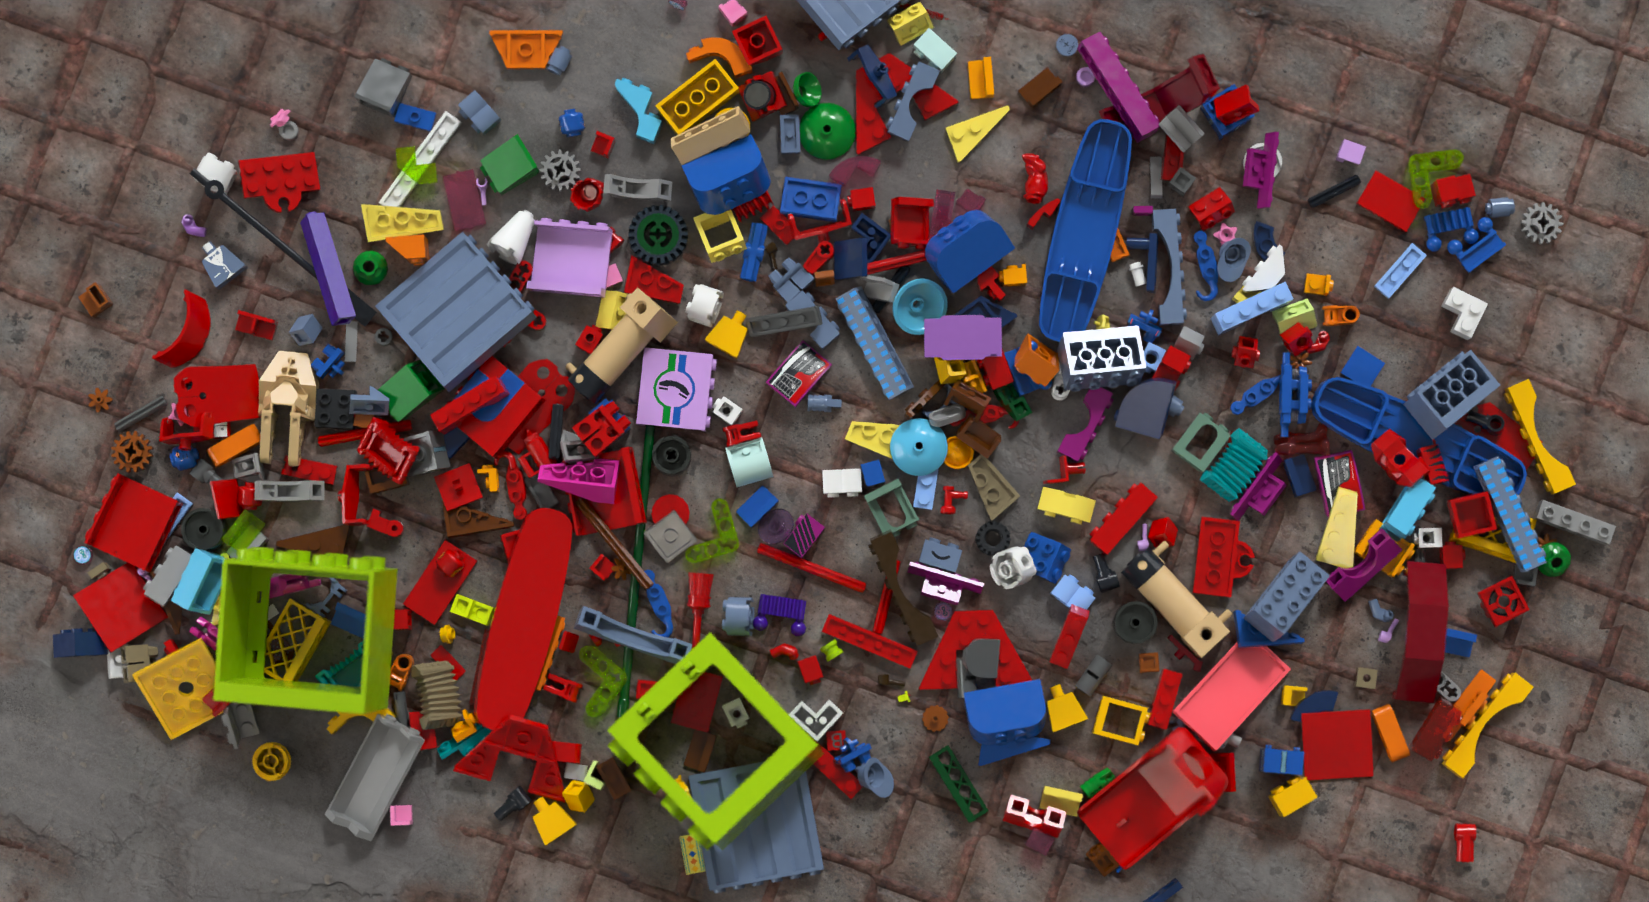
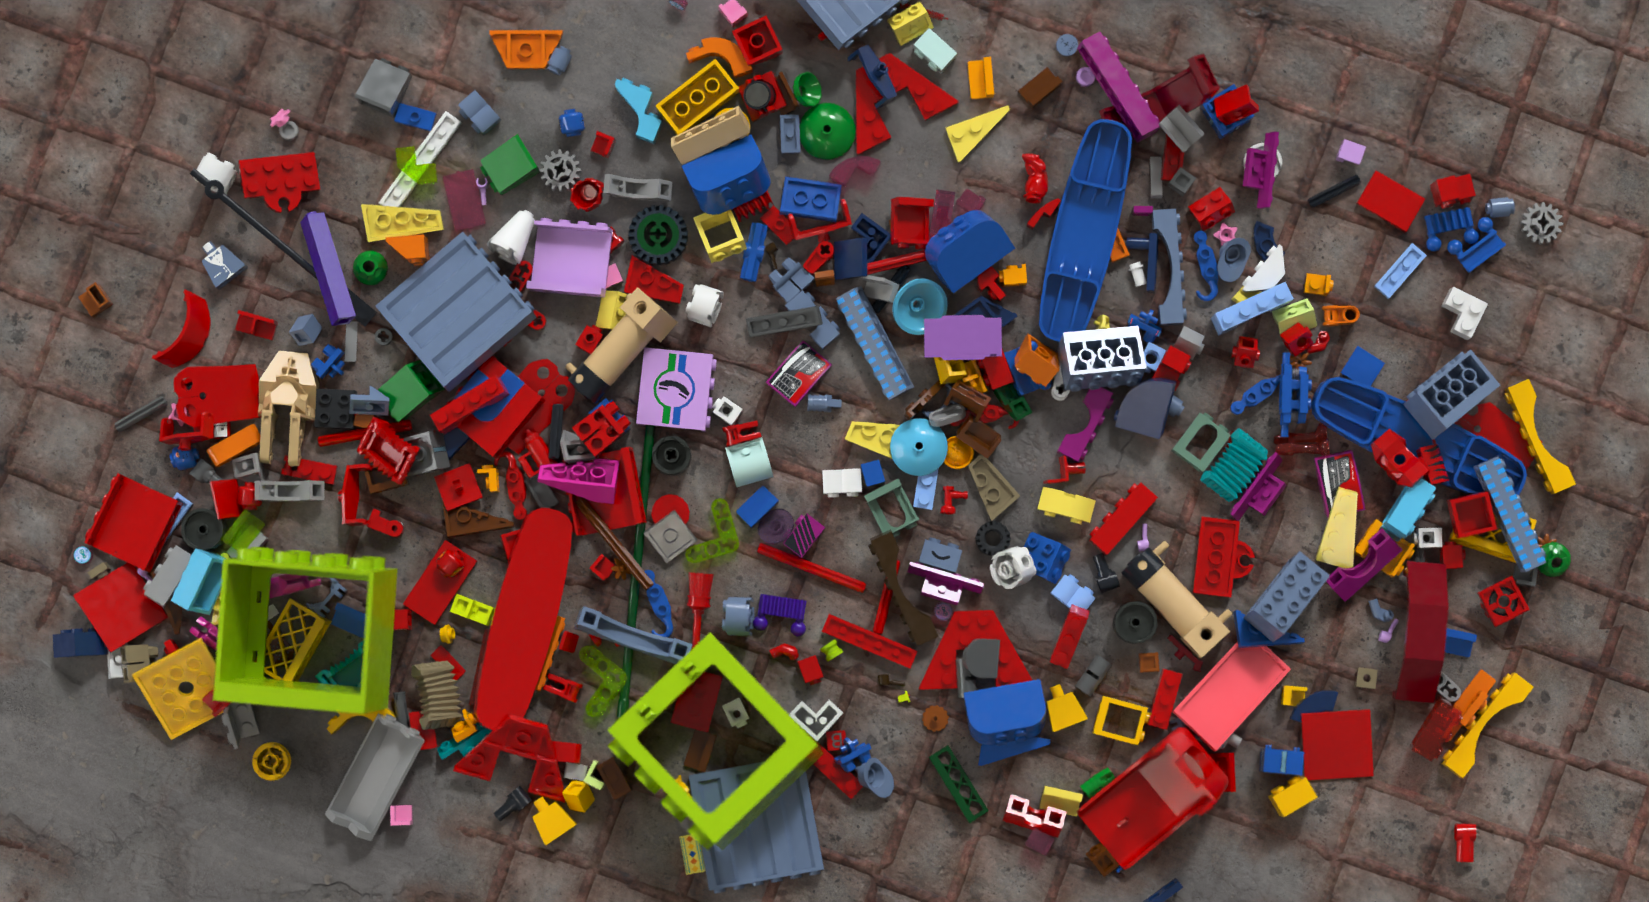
dark orange plant [88,388,113,412] -> none
dark orange gear [111,431,154,473] -> none
medium lavender arm [182,214,207,237] -> none
reddish brown wing [276,525,350,555] -> none
orange piece [390,654,414,692] -> none
red tile [636,679,657,699] -> none
yellow torso [705,310,748,359] -> none
red brick [847,187,876,212] -> none
sand blue arch [886,61,940,141] -> none
red panel [1148,517,1178,548] -> none
dark blue panel [1282,454,1316,497] -> none
orange beam [1371,704,1410,763] -> none
clear neon green beam [1408,149,1464,209] -> none
black pin [1466,410,1505,436] -> none
light grey brick [1532,500,1616,545] -> none

